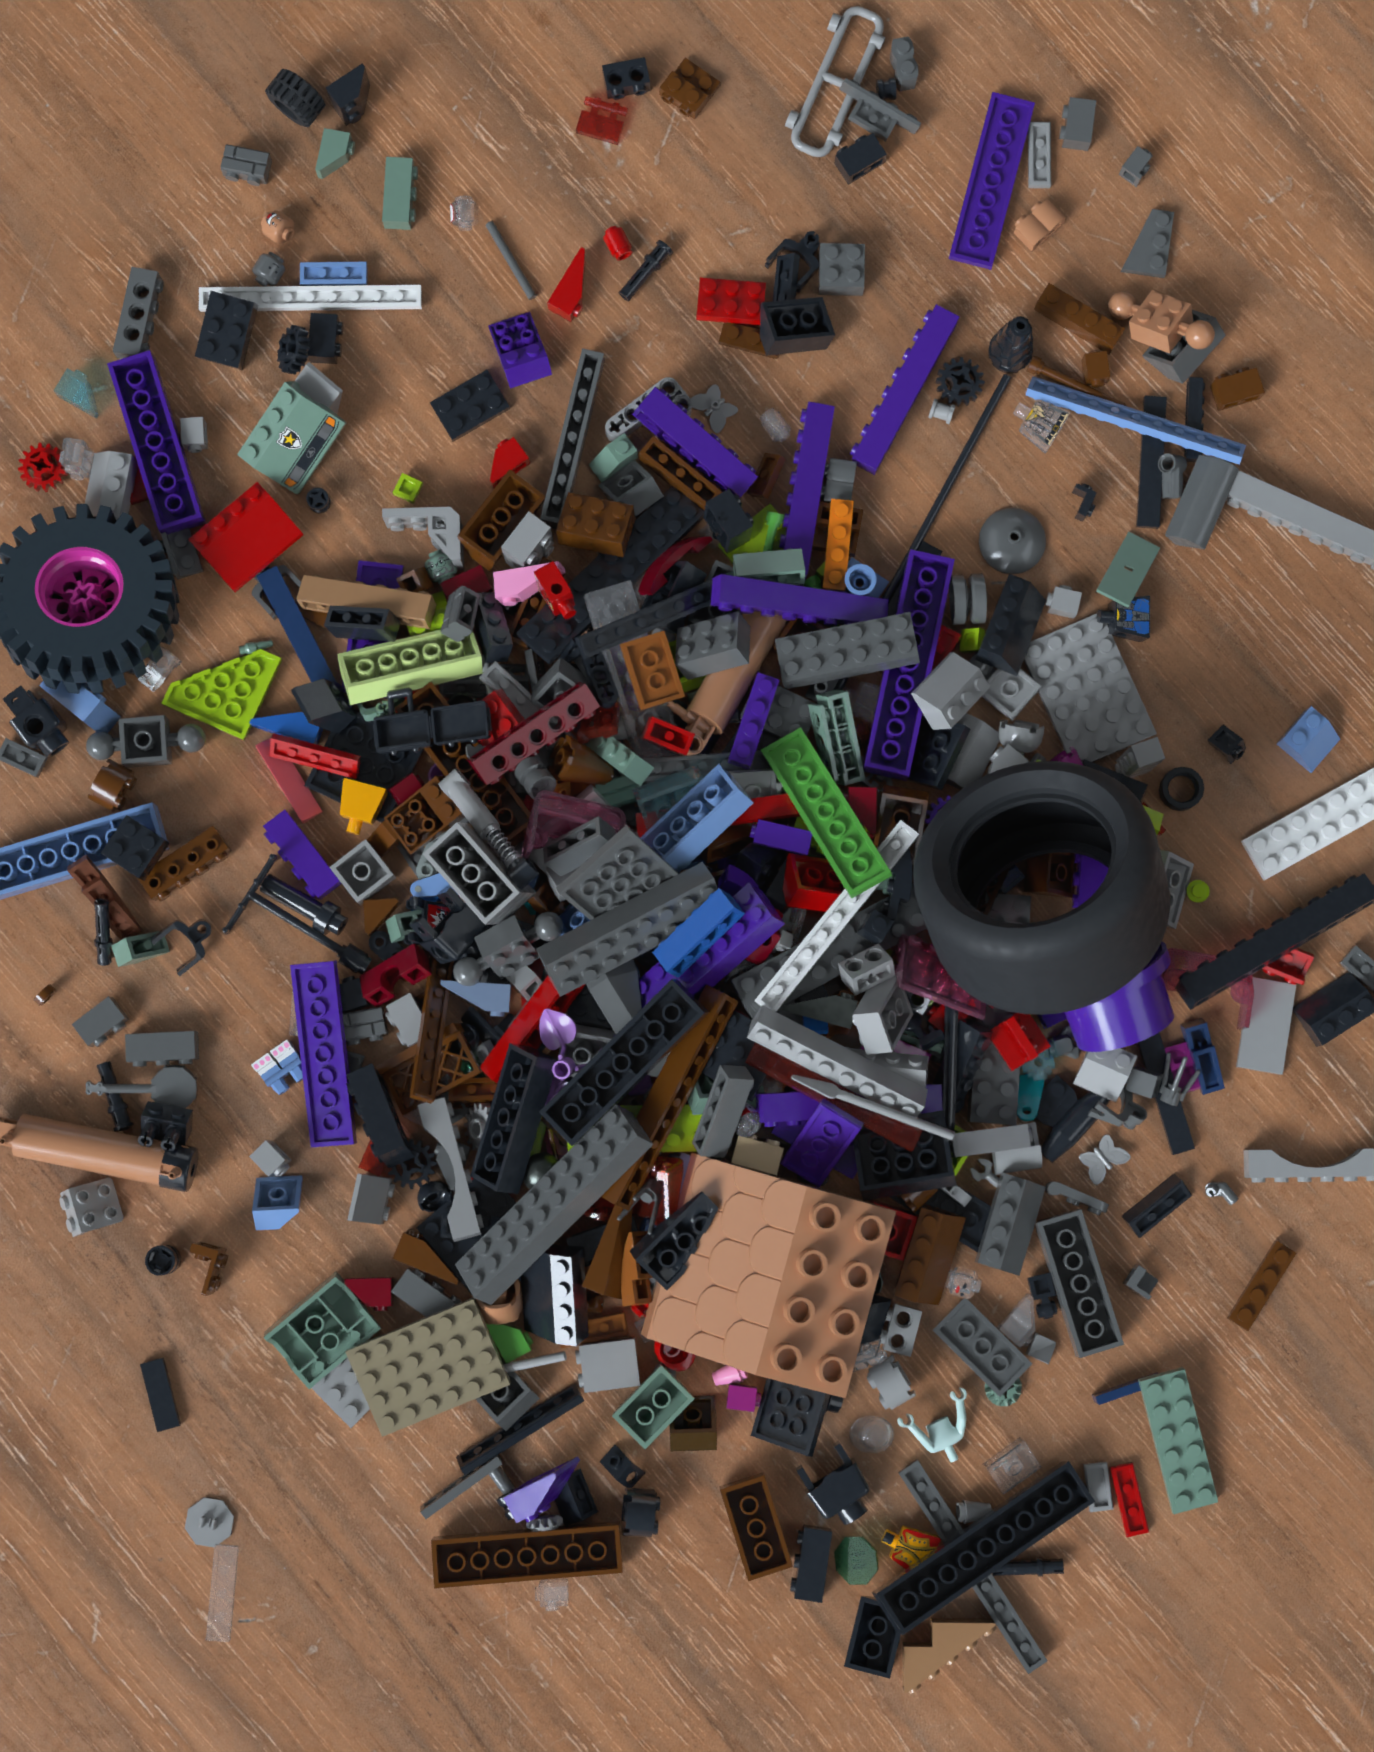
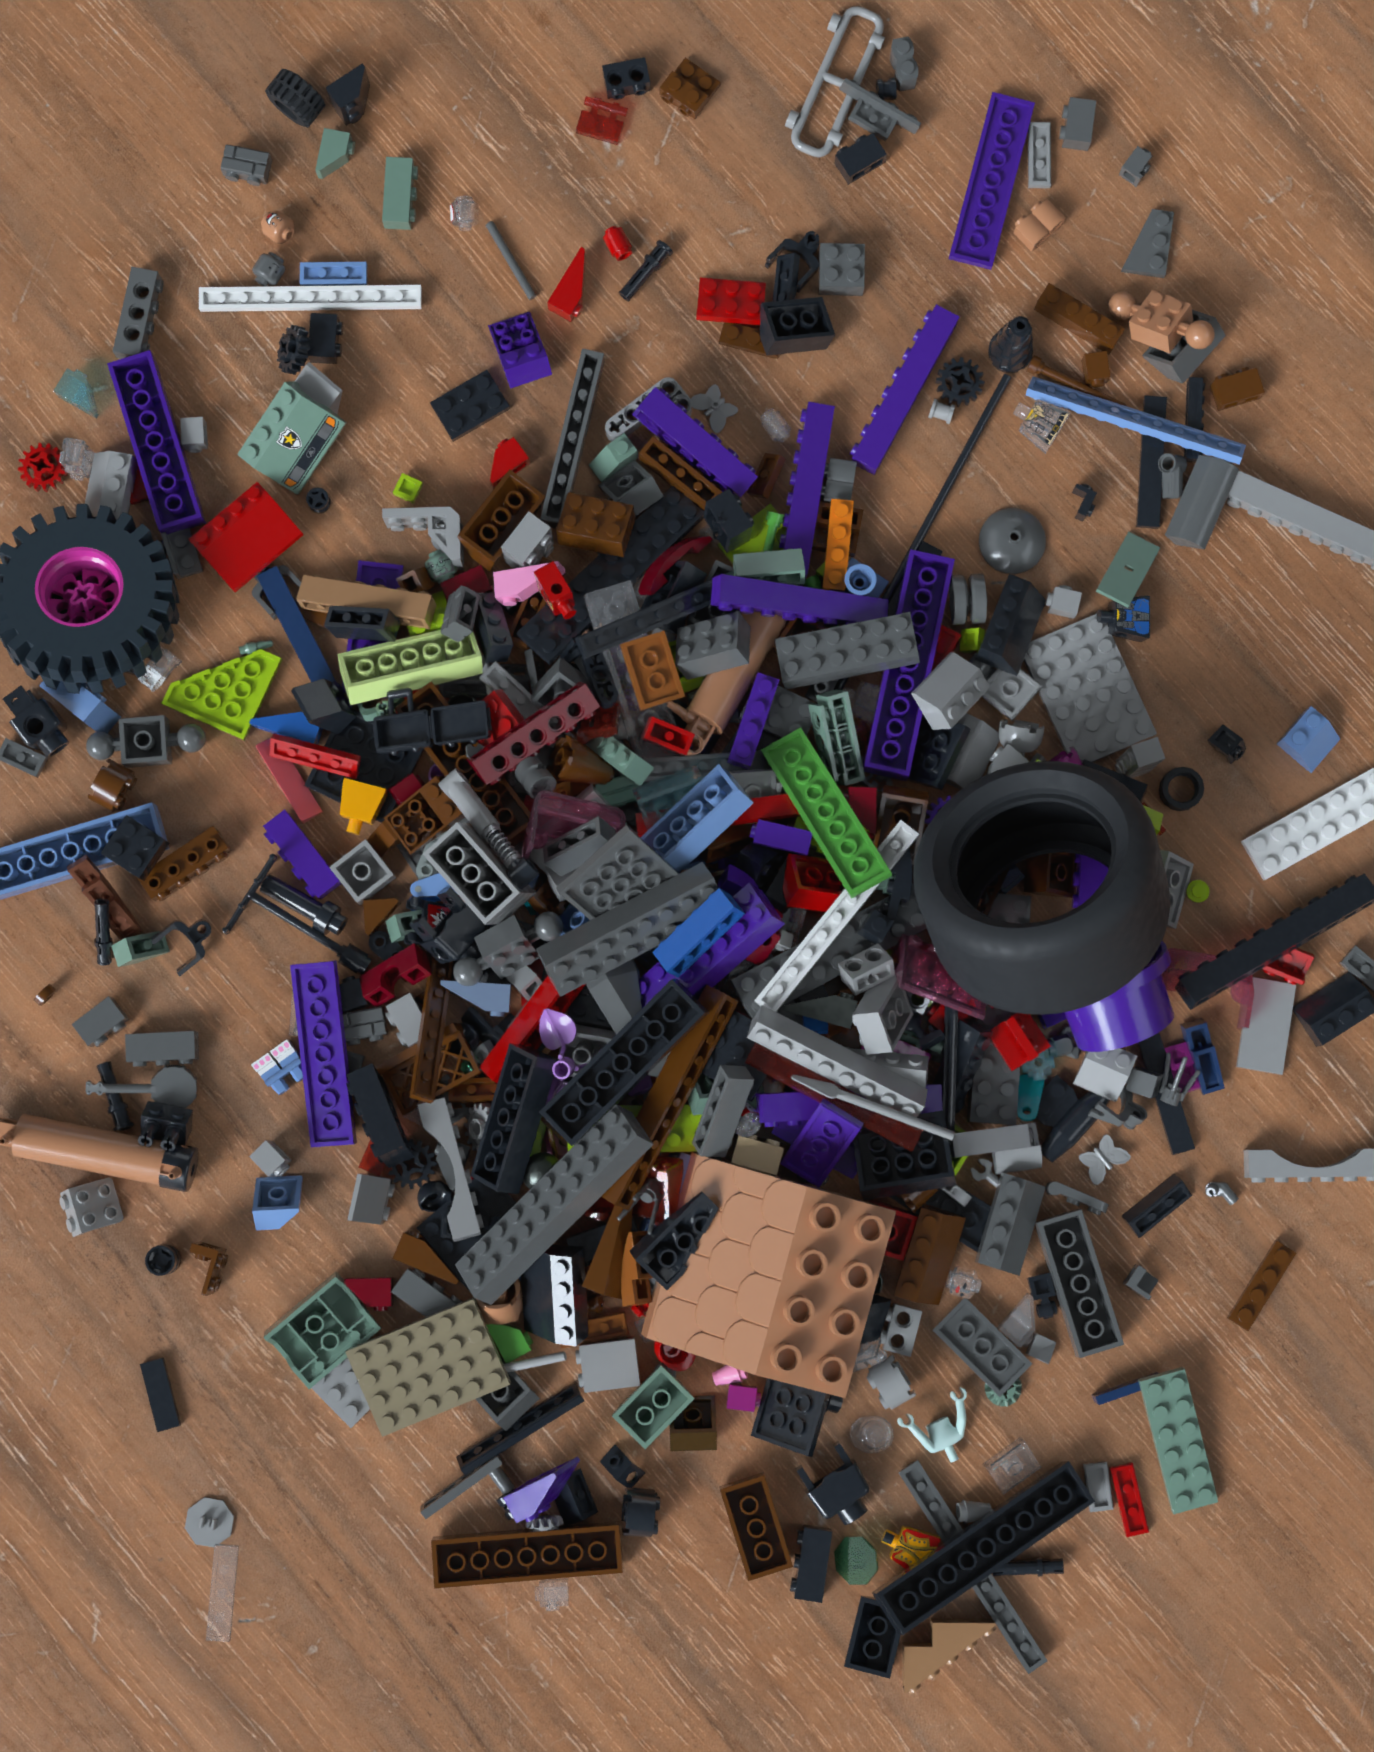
black brick [195,291,259,370] -> none

